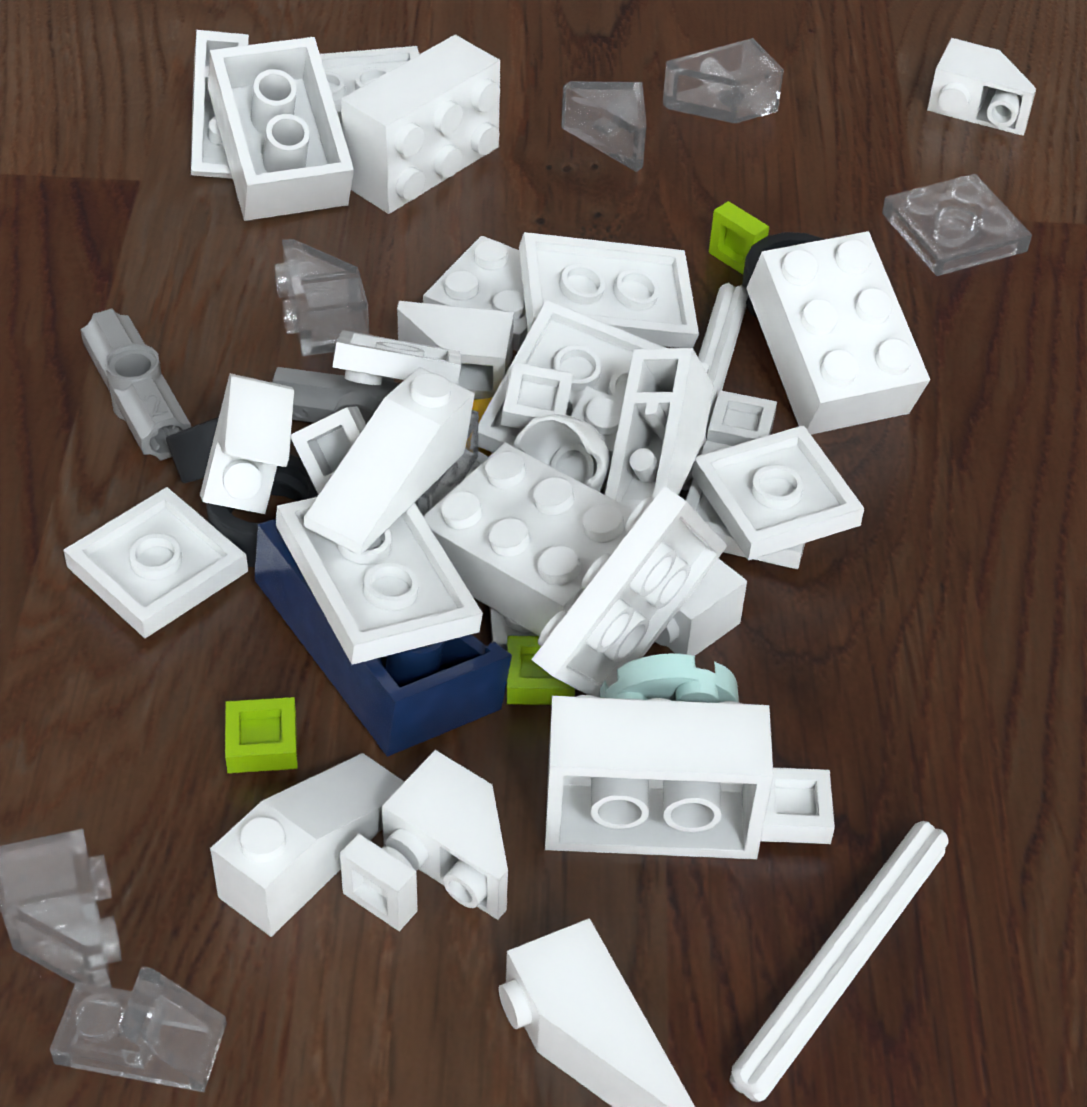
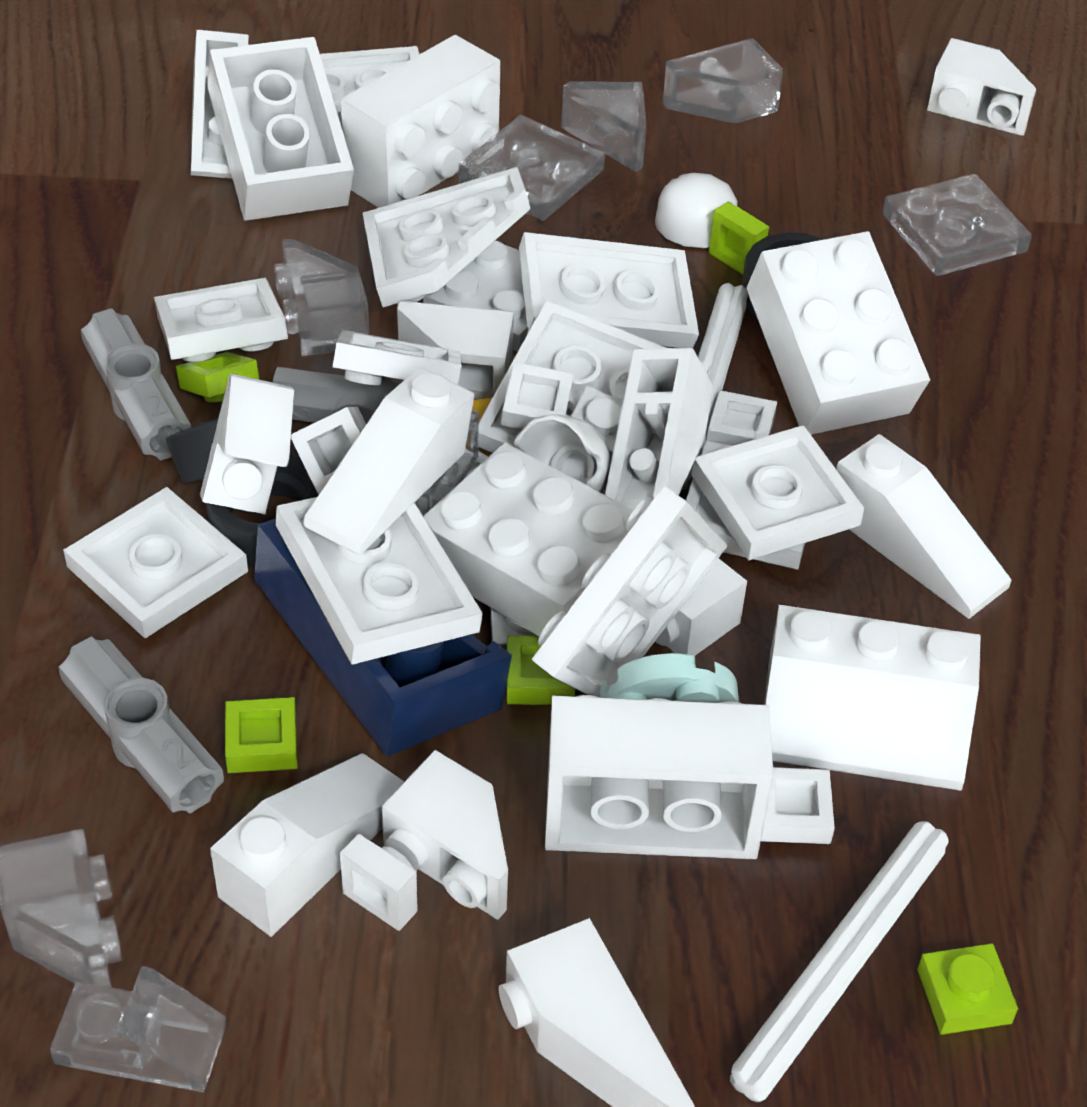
none -> light grey piece [59,636,224,814]
none -> white plate [154,278,288,362]
none -> lime plate [176,352,260,402]
none -> white plate [363,167,531,307]
none -> clear plate [459,115,605,221]
none -> white hair [655,173,738,248]
none -> white slope [764,605,981,791]
none -> white slope [836,434,1011,619]
none -> lime plate [917,943,1018,1035]

